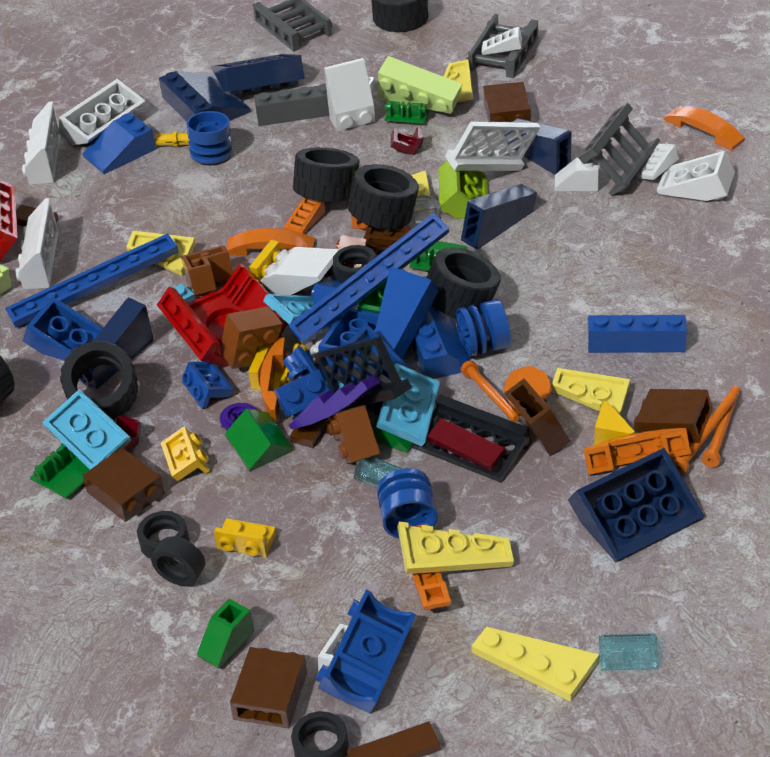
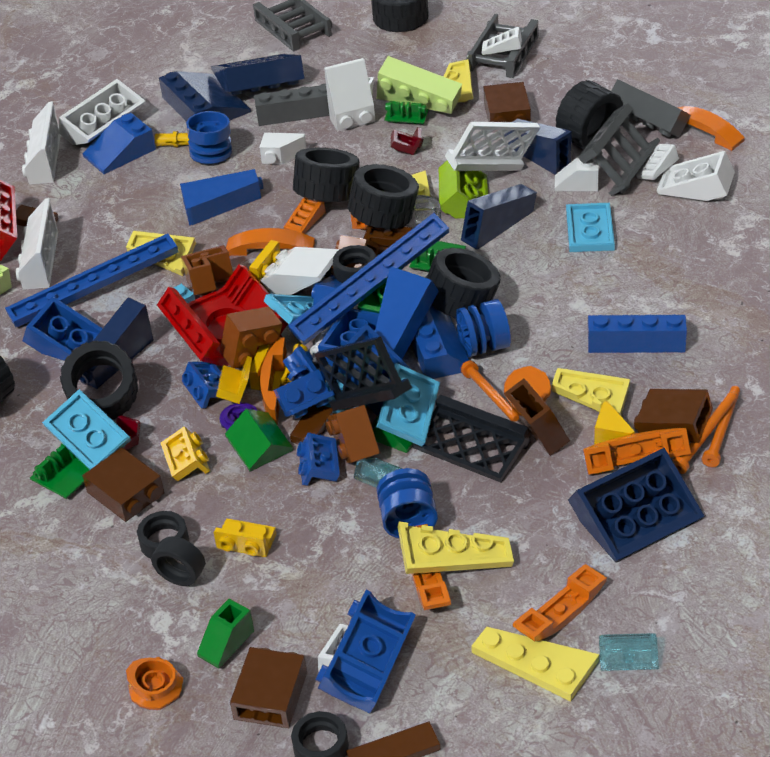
dark purple slope [288,375,380,429] -> none
dark red tile [427,418,505,471] -> none
none -> orange hat [126,657,184,710]
none -> blue slope [180,169,264,226]
none -> yellow panel [216,356,252,404]
none -> white slope [259,133,307,165]
none -> blue bracket [297,433,340,486]
none -> orange slope [513,564,607,642]
none -> black tyre [556,80,623,149]
none -> medium azure tile [566,203,615,252]
none -> dark grey brick [611,79,691,138]

